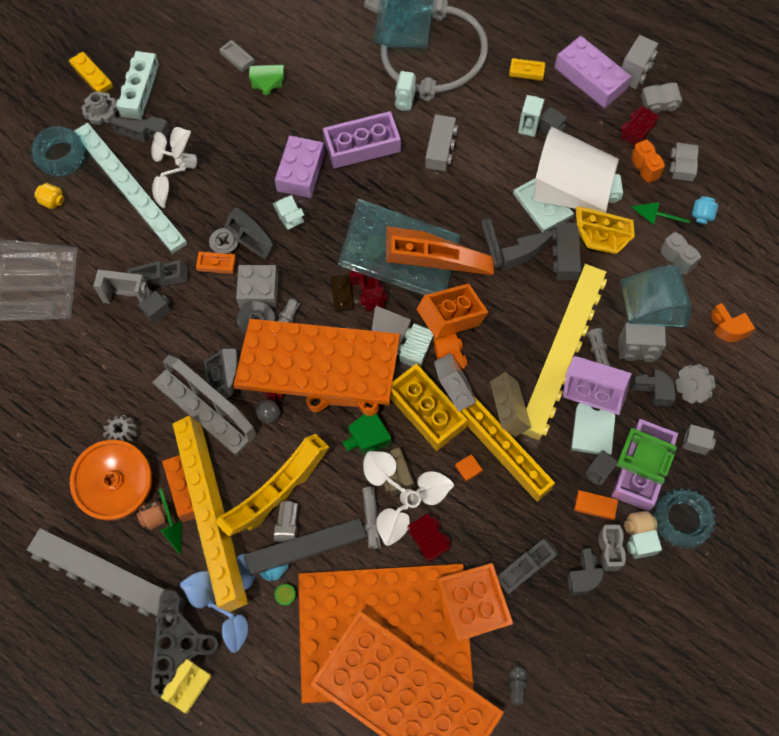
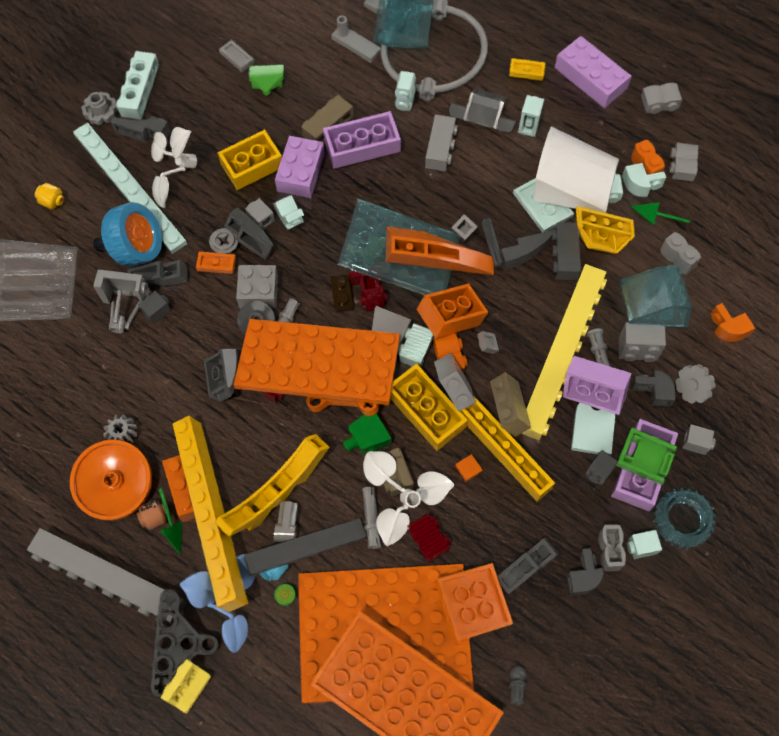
clear light blue gear [31,126,85,176] -> none
yellow plate [69,51,113,93] -> none
light grey plate [152,355,256,457] -> none
dark grey piece [256,399,280,424] -> none
dark grey brick [538,107,567,134] -> none
orange tile [574,490,618,521] -> none
dark red brick [620,106,659,146] -> none
light grey brick [622,35,658,89] -> none
tan head [625,511,657,536] -> none
medium azure head [692,196,718,224] -> none
none -> dark azure wheel [93,202,162,267]
none -> light grey plant [109,290,140,333]
none -> yellow brick [218,130,282,190]
none -> light grey brick [245,198,275,230]
none -> dark tan brick [301,95,354,143]
none -> light grey piece [331,16,381,63]
none -> dark grey plate [449,88,517,133]
none -> light grey brick [450,214,477,243]
none -> light grey plate [477,331,499,354]
none -> light aqua brick [622,163,666,197]

